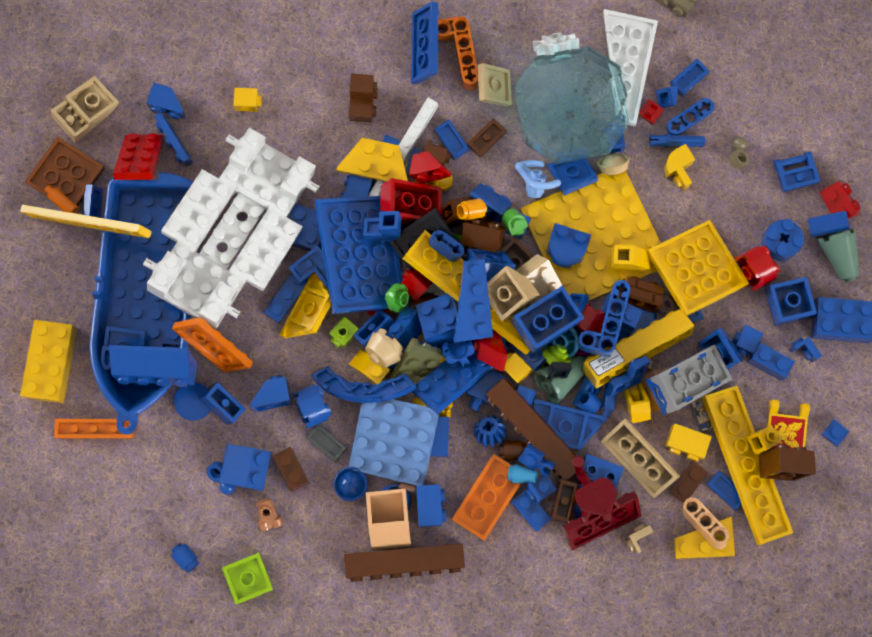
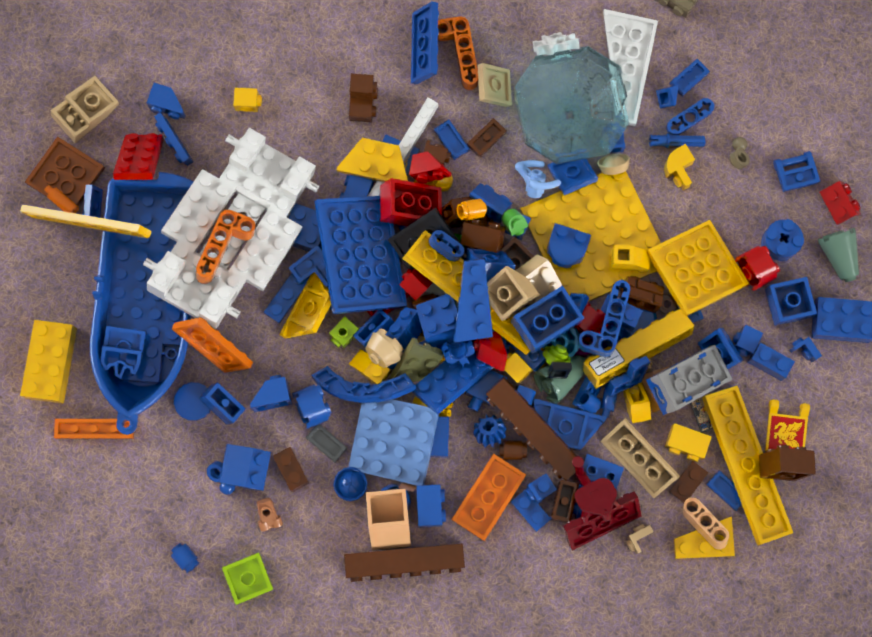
blue slope [109,345,197,387] -> none
blue brick [363,211,402,242] -> none
bright green plate [385,283,409,312] -> none
dark azure cone [508,464,538,483] -> none
blue plate [518,443,555,477] -> none
red tile [638,99,664,125] -> none
yellow brick [746,425,781,454] -> none
blue slope [808,211,850,237] -> none
blue plate [821,419,849,447] -> none
none -> orange beam [196,210,255,284]

